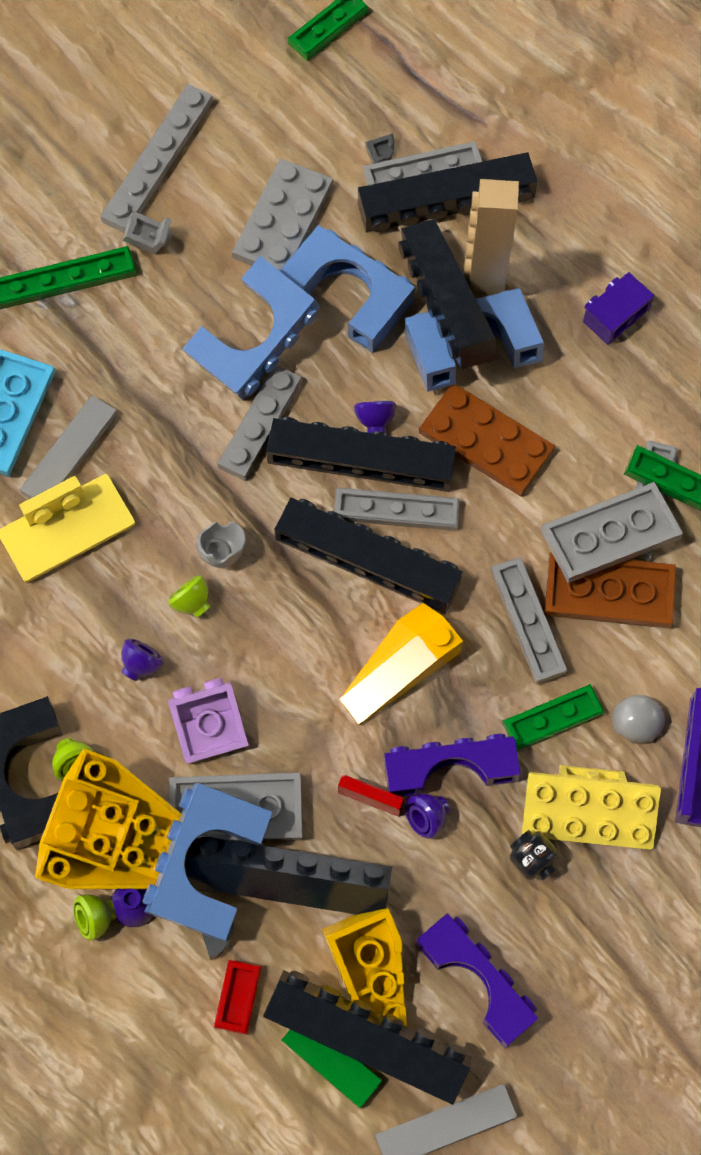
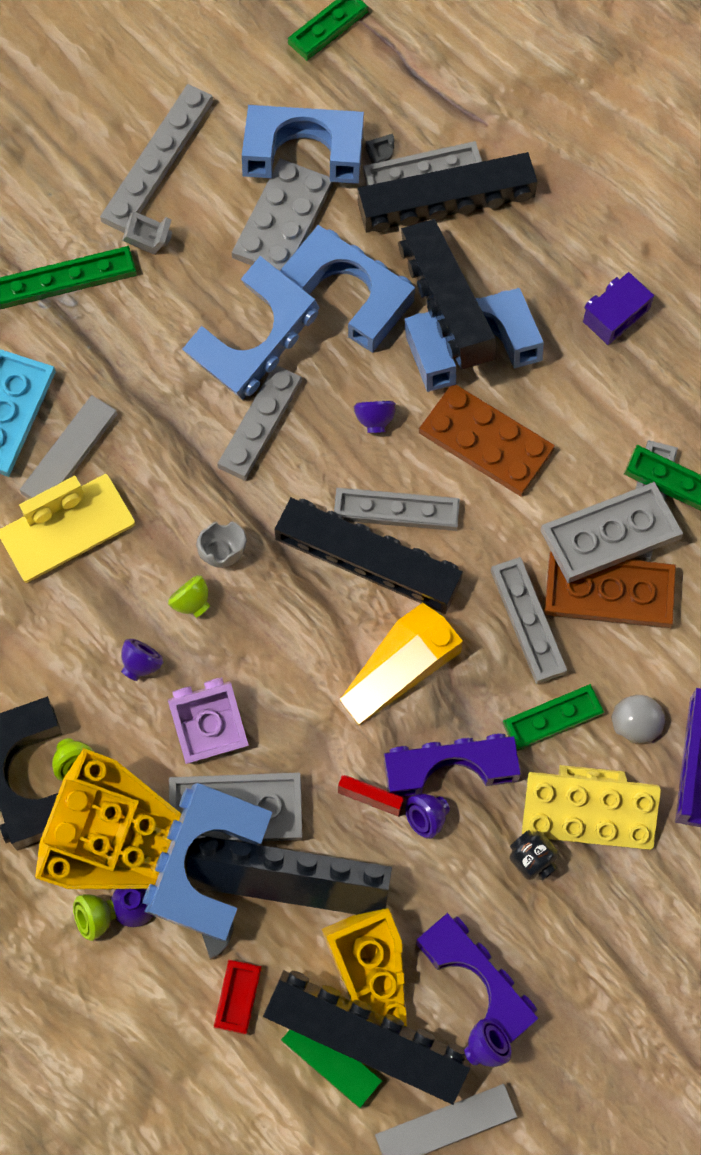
black brick [266,417,456,492] -> none
tan brick [463,179,519,298] -> none
none -> medium blue arch [242,105,364,184]
none -> dark purple brick [464,1019,511,1067]

